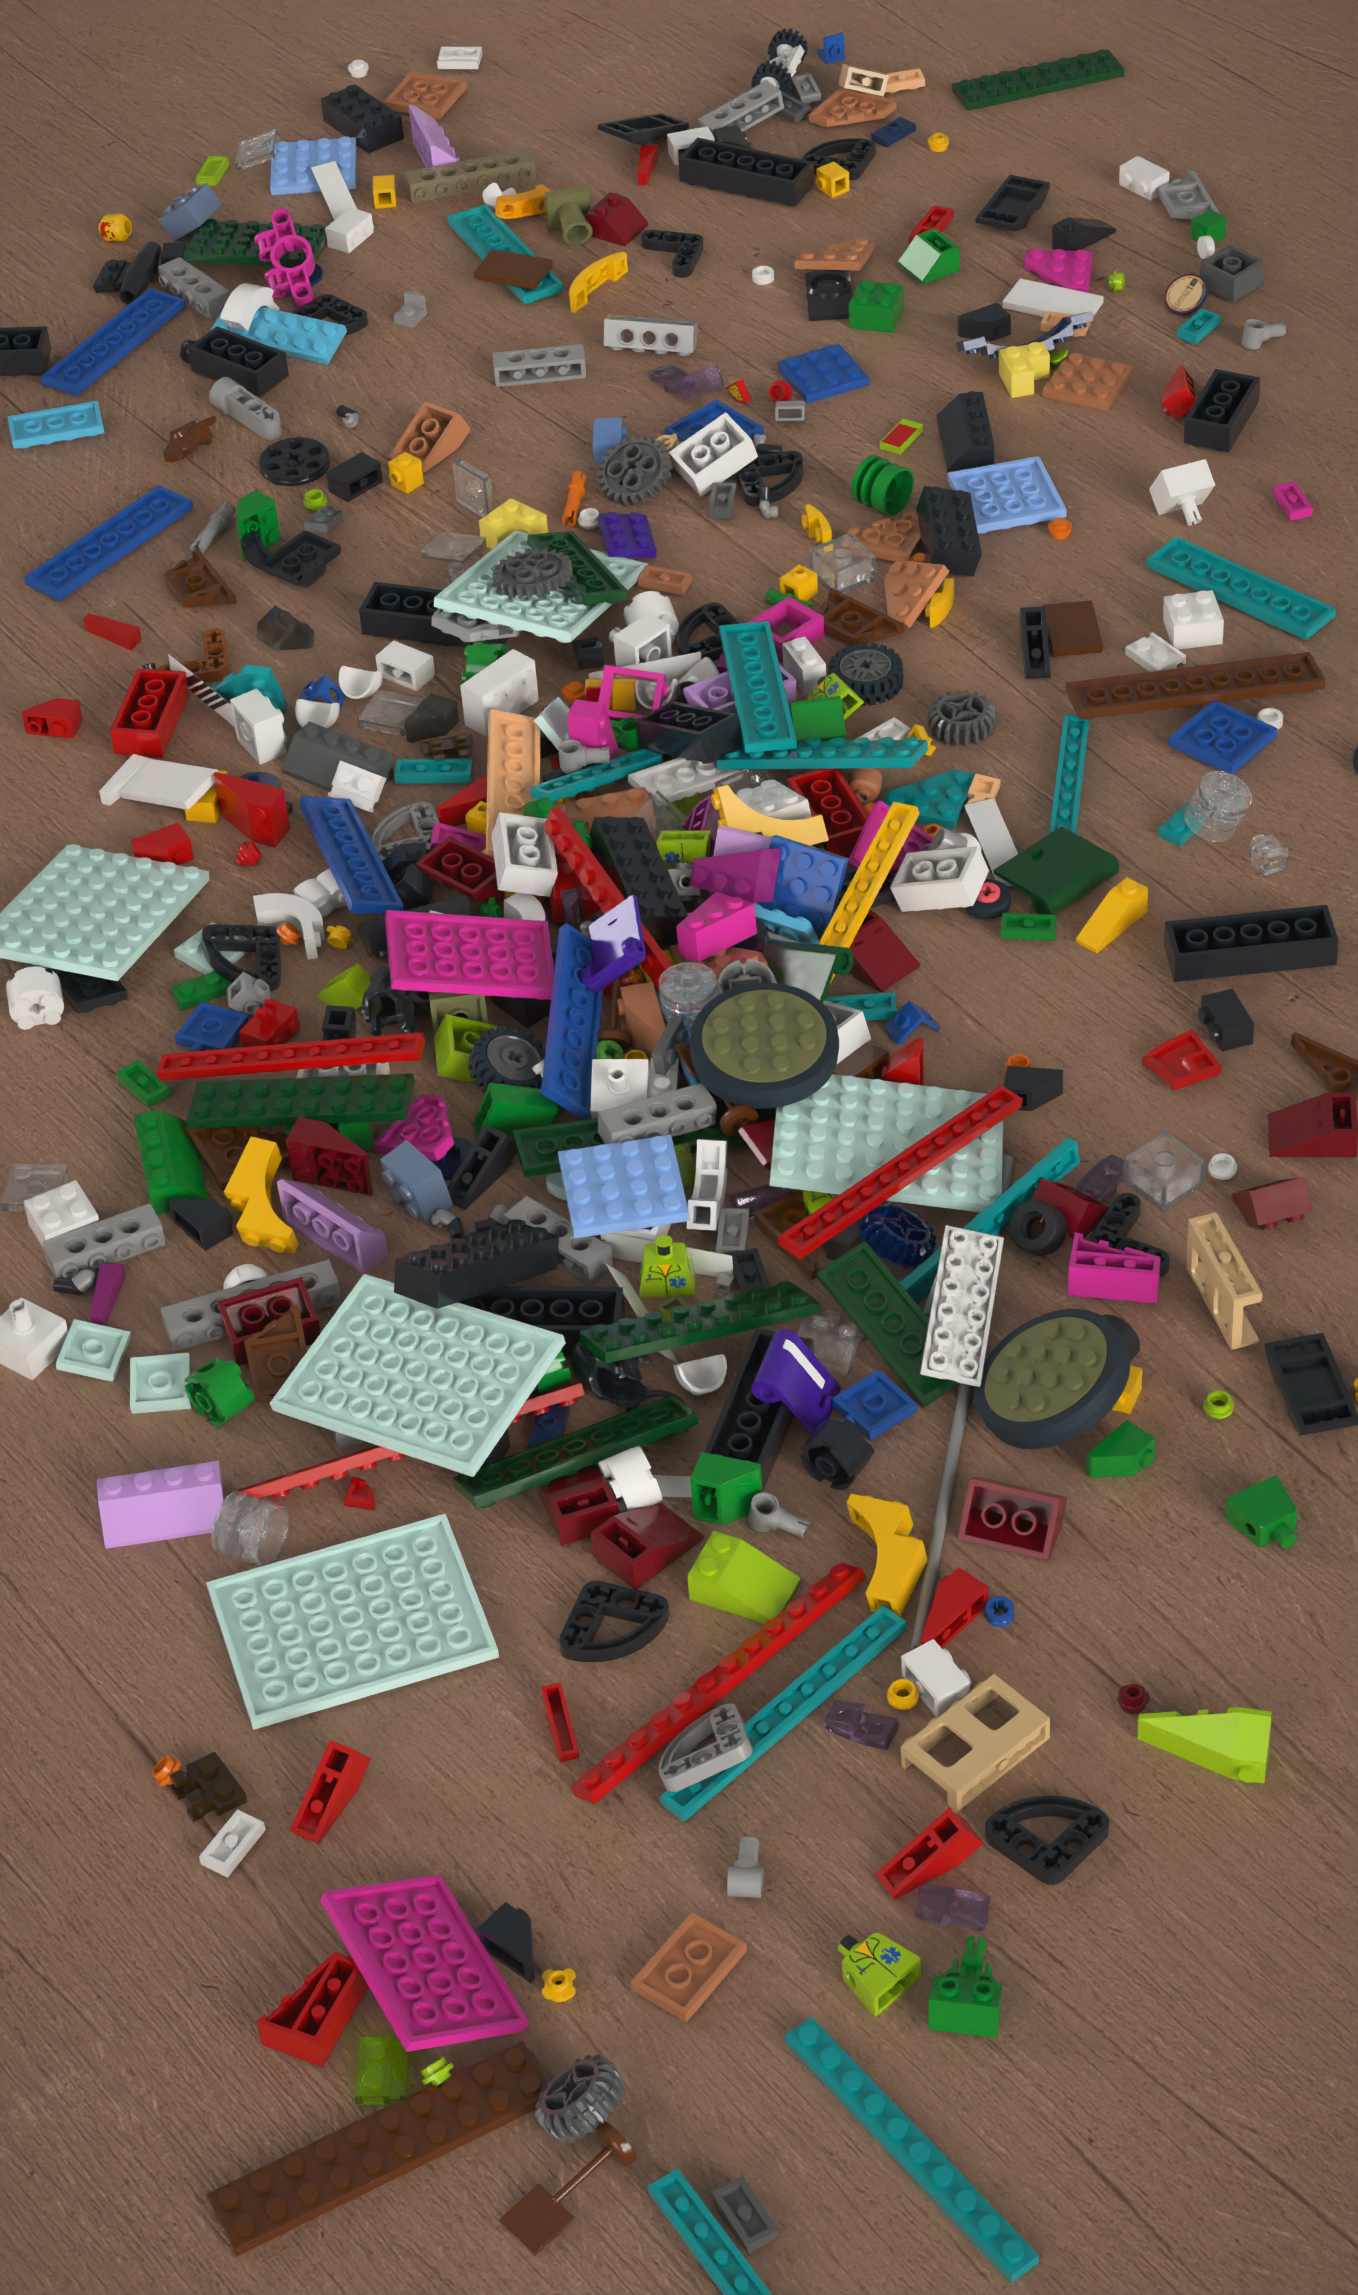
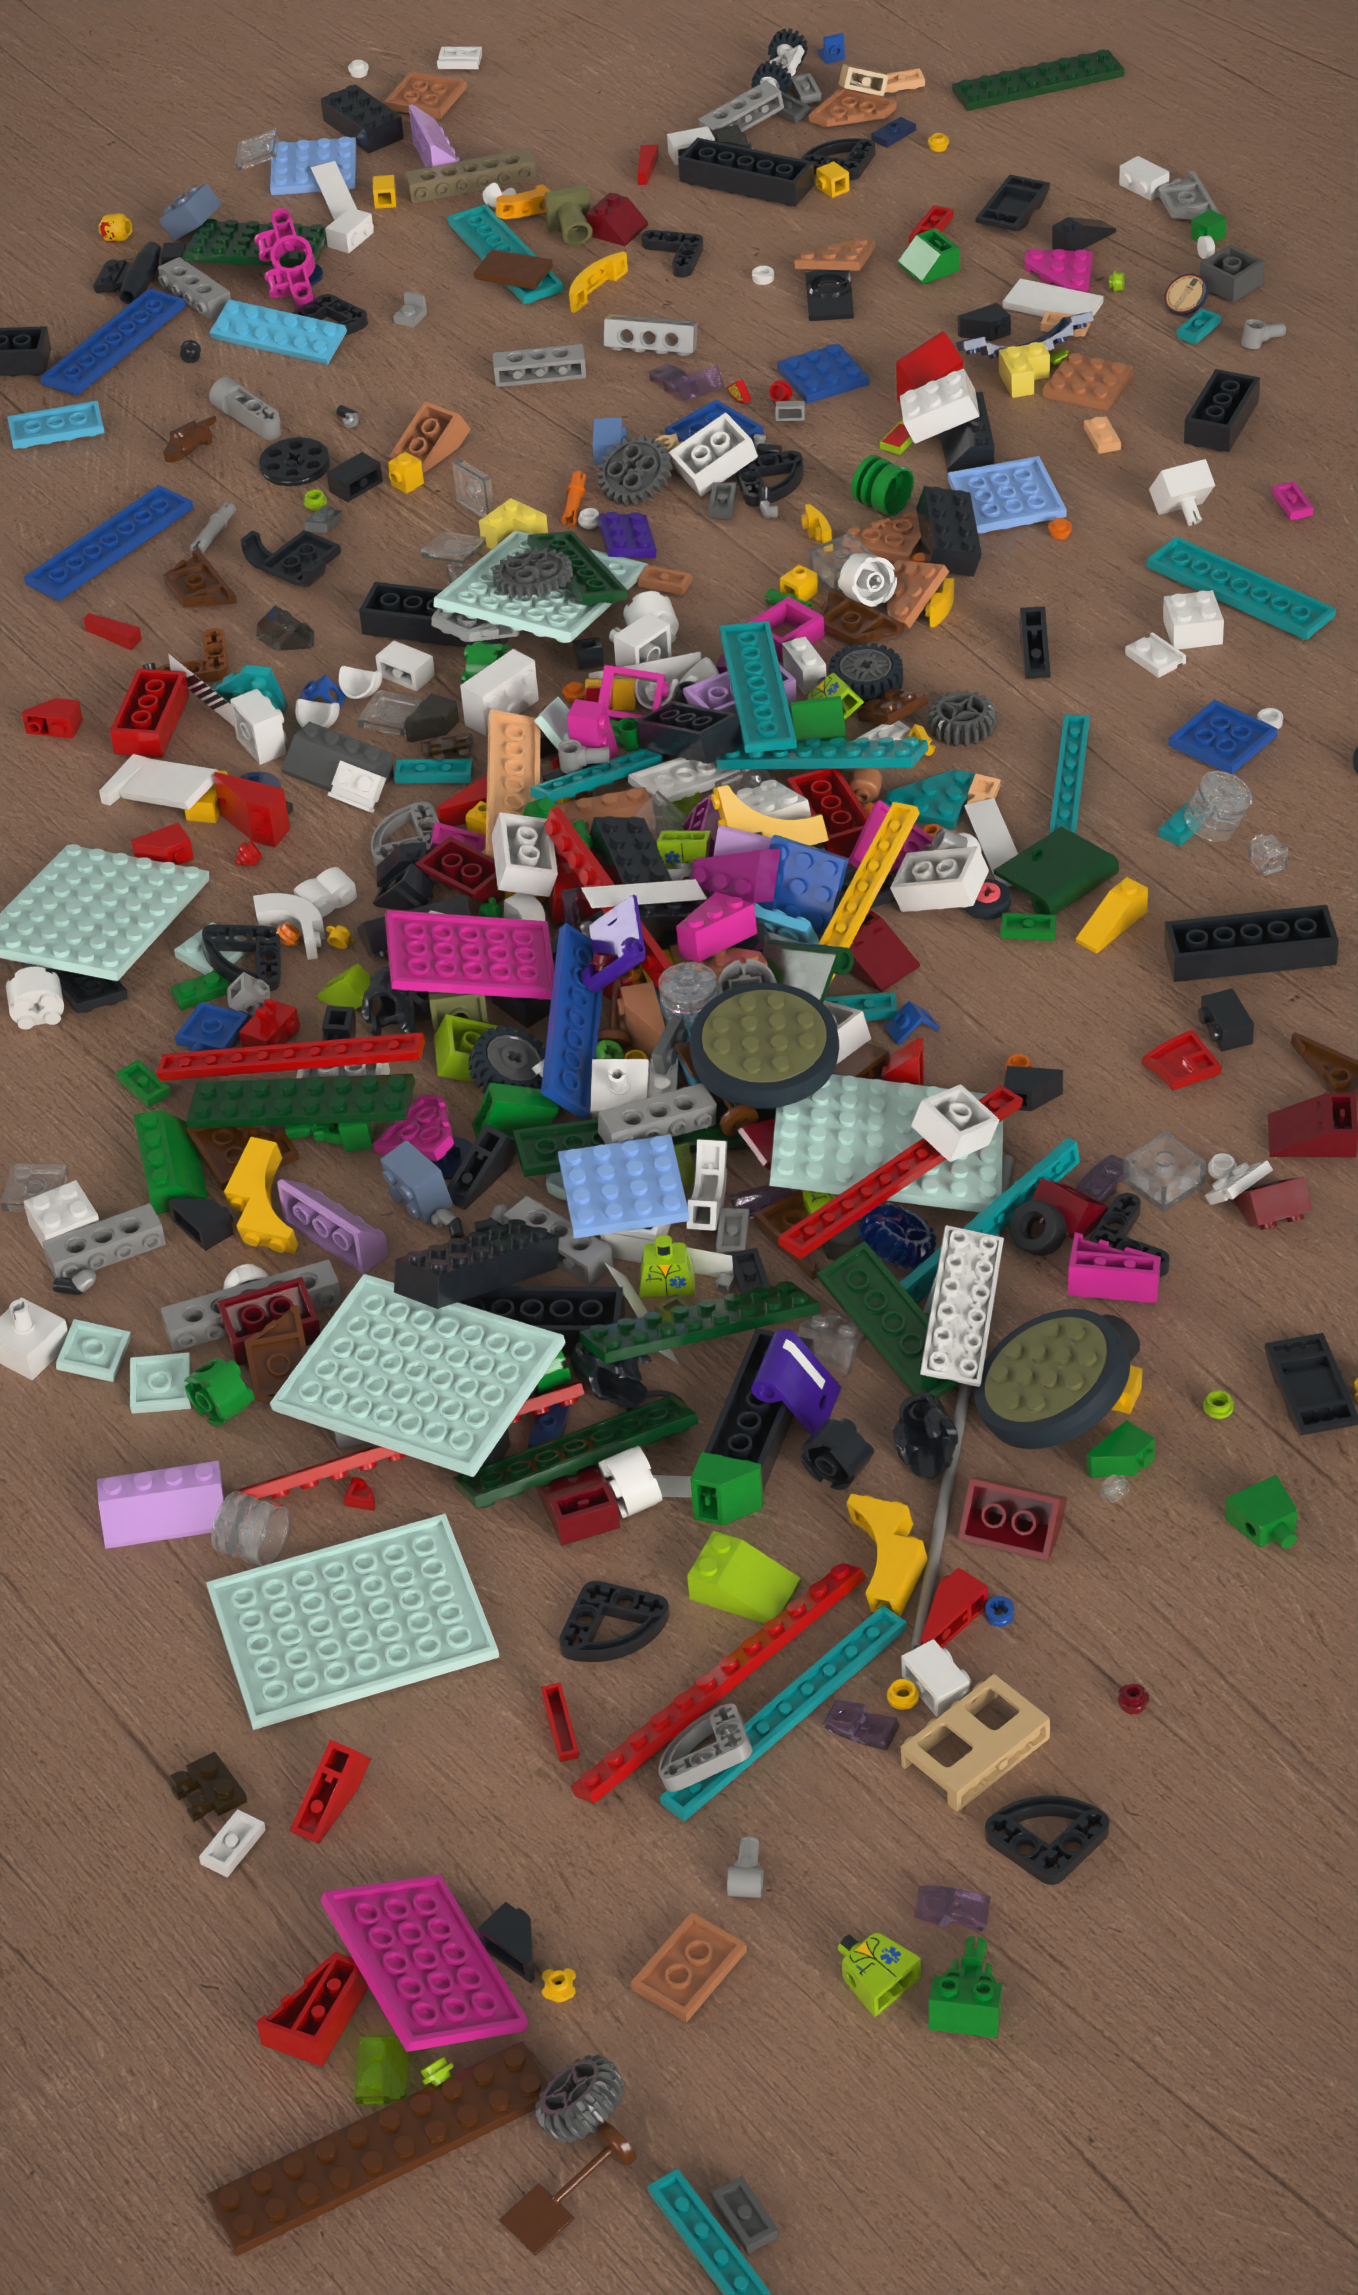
magenta piece [90,1264,126,1326] -> none
orange plate [152,1755,182,1787] -> none
black brick [188,326,289,397] -> none
lime tile [195,155,230,186] -> none
white arch [220,283,280,331] -> none
green slope [236,490,281,561] -> none
dark red slope [286,1117,373,1196] -> none
blue plate [299,796,404,915] -> none
dark red slope [591,1503,704,1590] -> none
black slope [598,113,689,146] -> none
white helmet [673,1354,727,1396] -> none
black beam [677,602,740,662] -> none
light grey pin [748,1492,810,1539] -> none
teal plate [785,2016,1039,2283] -> none
blue plate [816,1369,917,1441] -> none
green brick [849,280,904,333] -> none
red slope [875,1807,984,1899] -> none
reddish brown tile [1043,600,1103,657] -> none
reddish brown plate [1065,652,1326,719] -> none
lime wedge [1137,1707,1272,1784] -> none
red slope [1161,365,1198,420] -> none
tan window [1186,1212,1262,1350] -> none
none -> white sticker [581,879,707,908]
none -> dark red plate [590,952,616,971]
none -> white brick [838,553,897,607]
none -> reddish brown plate [857,688,928,725]
none -> black hair [893,1391,958,1480]
none -> red slope [896,331,963,402]
none -> white brick [900,369,979,444]
none -> white brick [911,1084,1000,1162]
none -> light nougat plate [1084,416,1121,454]
none -> clear plate [1100,1475,1130,1503]
none -> white plate [1205,1160,1273,1205]

